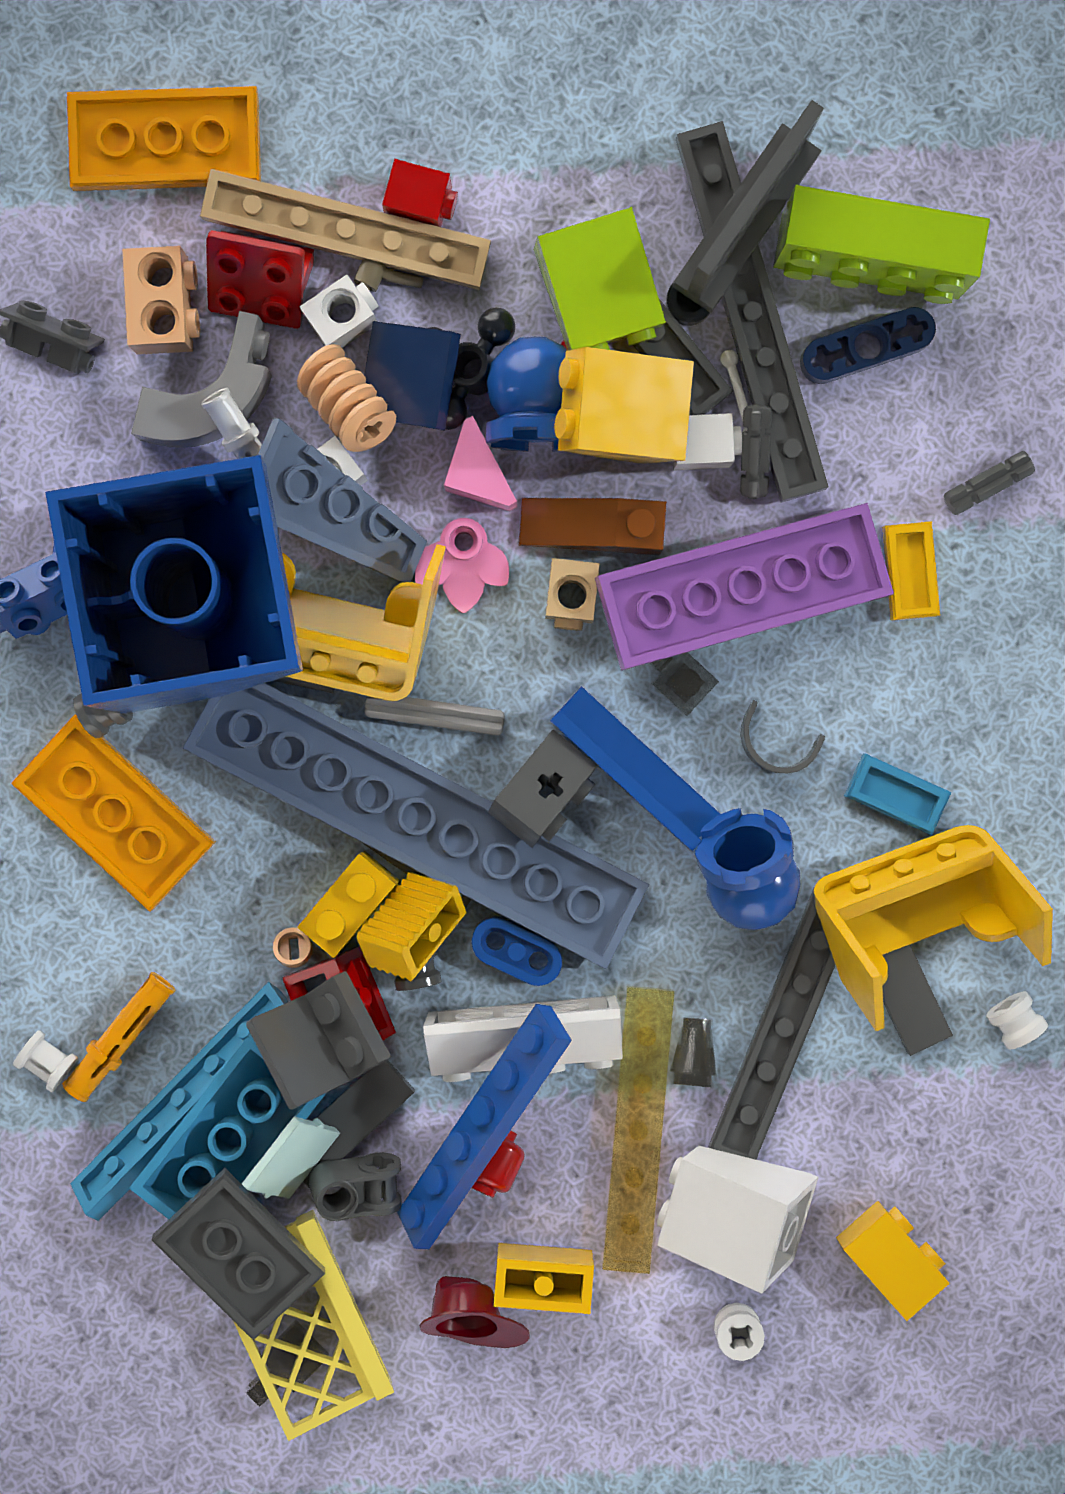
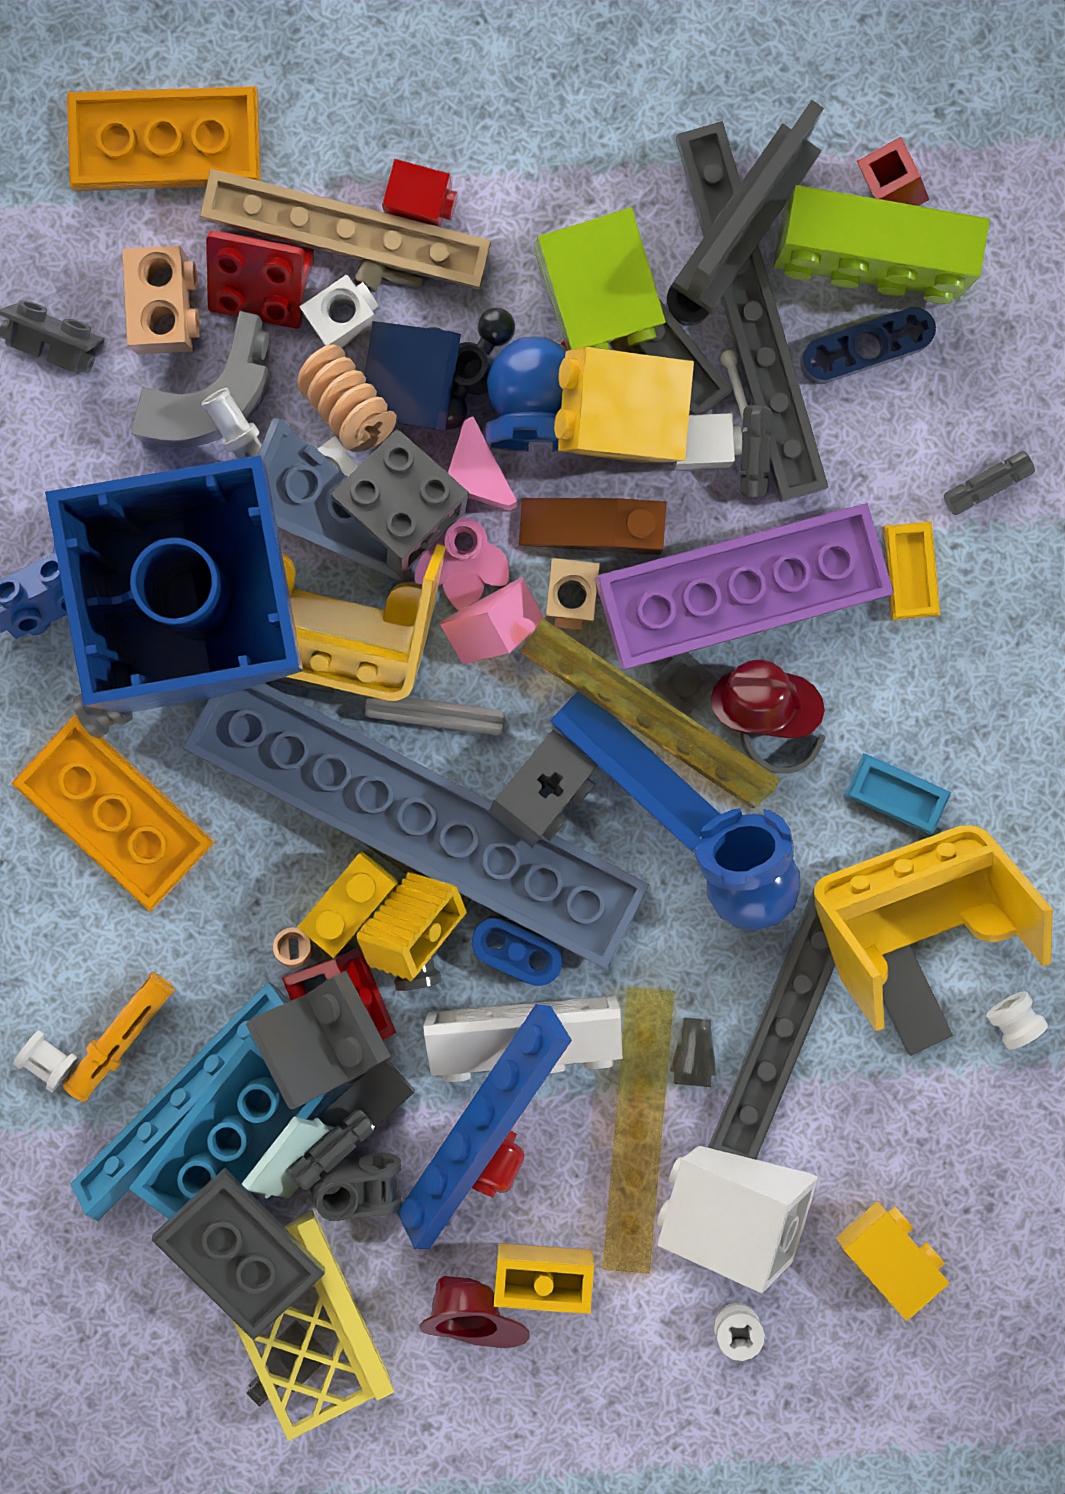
none -> dark grey axle [289,1109,374,1190]
none -> dark grey bracket [332,430,469,577]
none -> bright pink slope [439,577,545,664]
none -> clear yellow tile [519,618,780,808]
none -> dark red piece [711,659,825,738]
none -> red brick [857,137,929,206]

